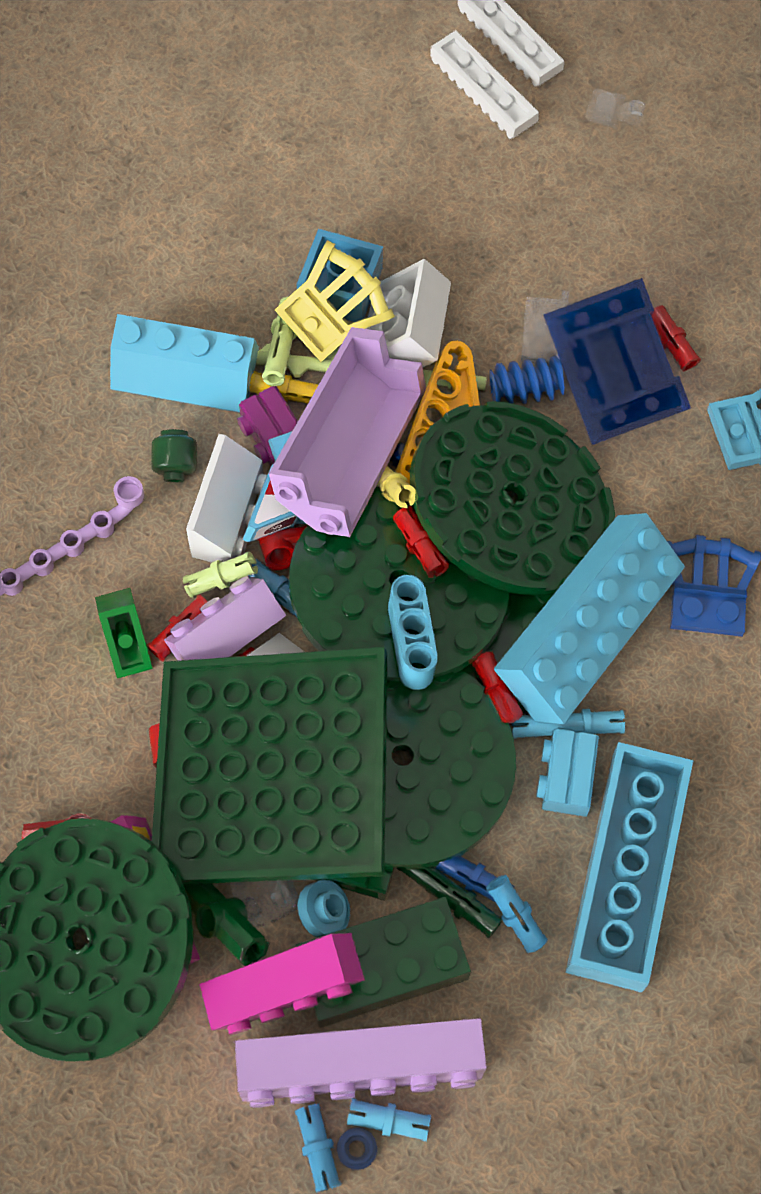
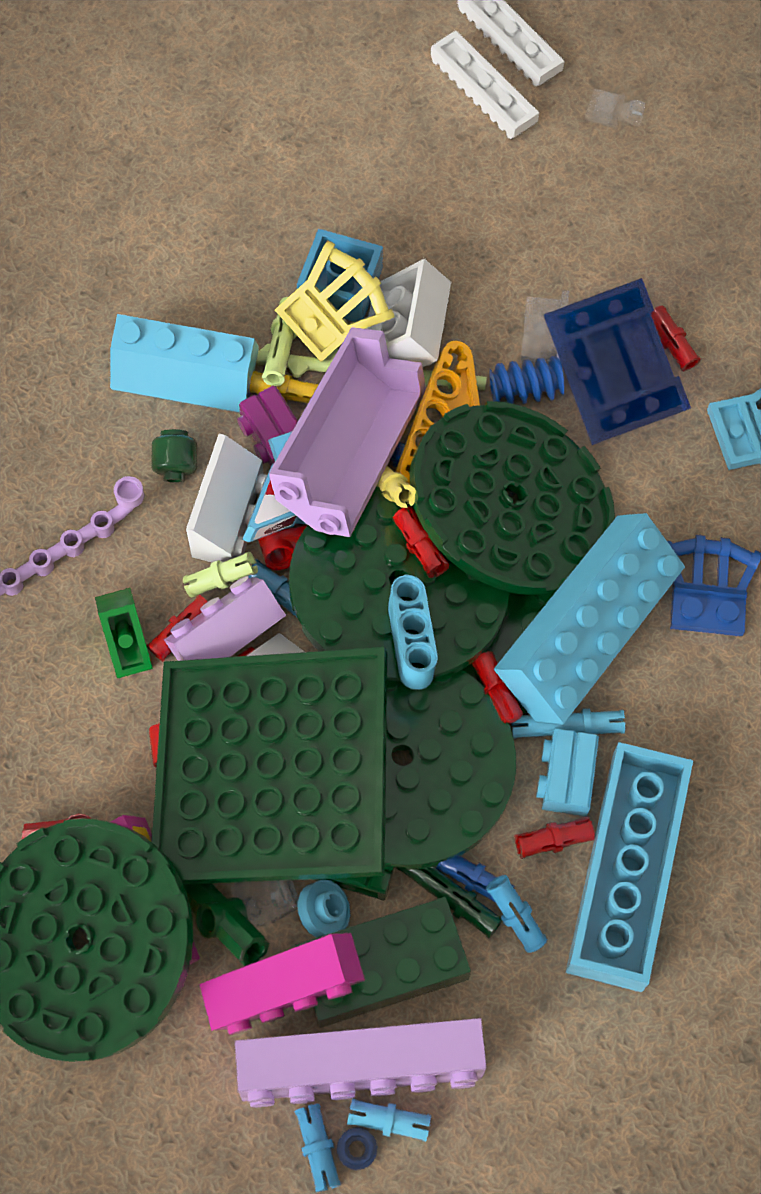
none -> red pin [514,816,595,859]

